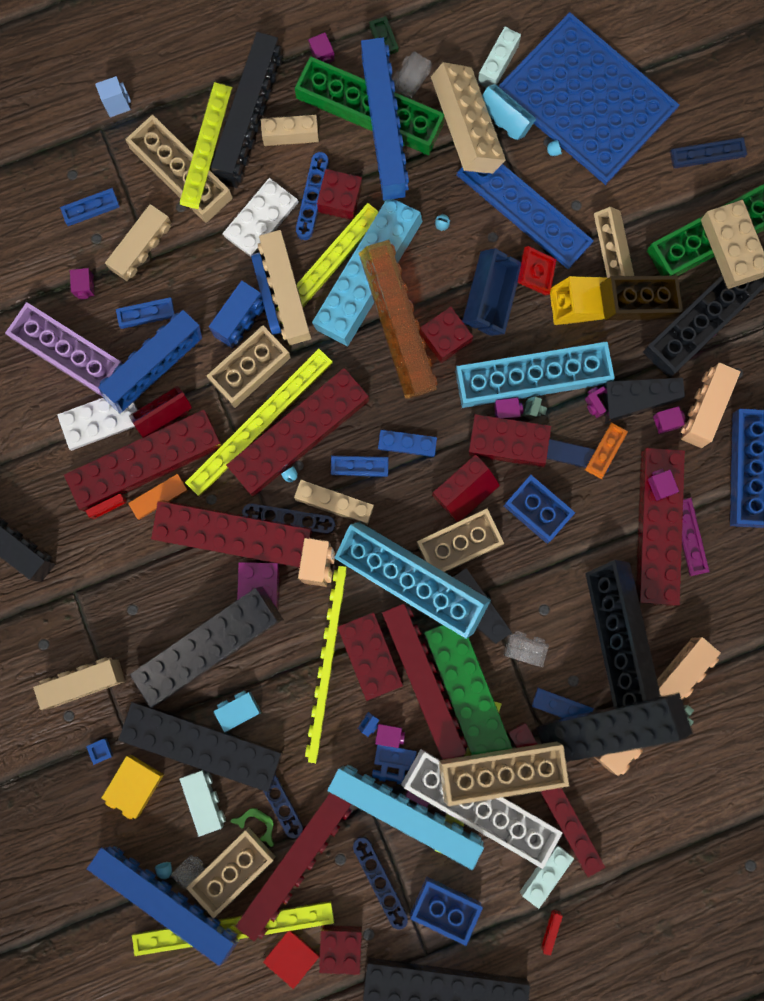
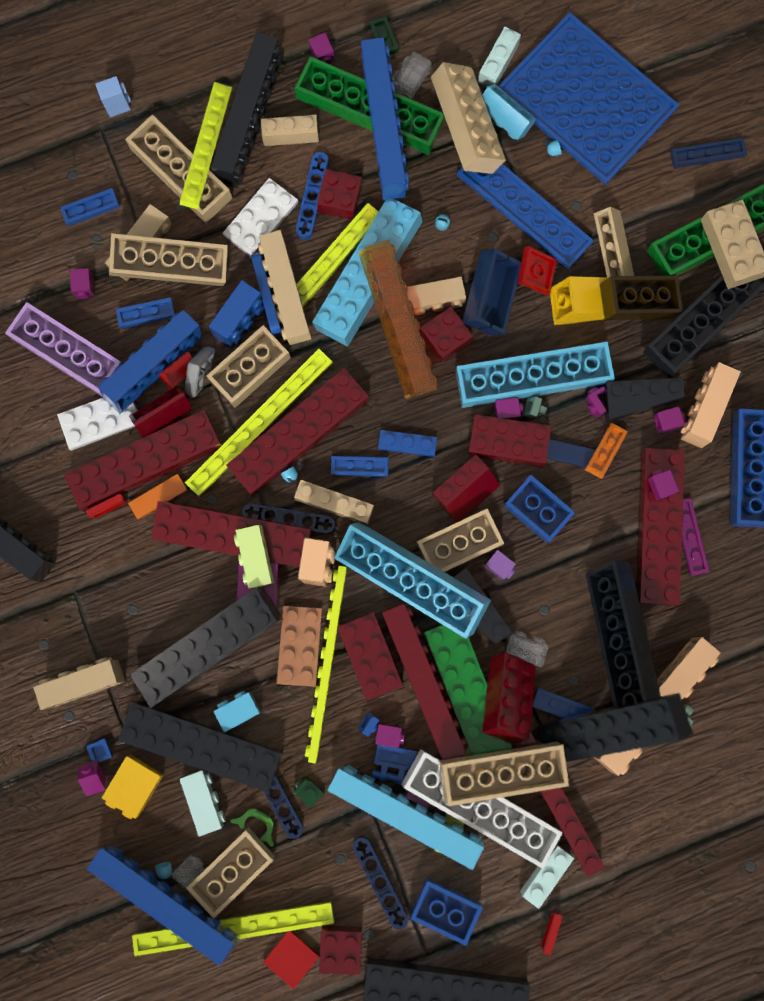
dark red brick [235,792,352,942] -> none
none -> magenta brick [77,760,106,797]
none -> tan brick [109,233,228,286]
none -> red tile [158,352,193,389]
none -> light grey brick [184,347,215,397]
none -> yellowish green brick [234,525,275,589]
none -> nougat plate [277,606,322,687]
none -> dark green bracket [293,777,324,809]
none -> tan brick [406,277,466,315]
none -> dark red brick [482,652,536,745]
none -> medium lavender brick [484,550,516,581]

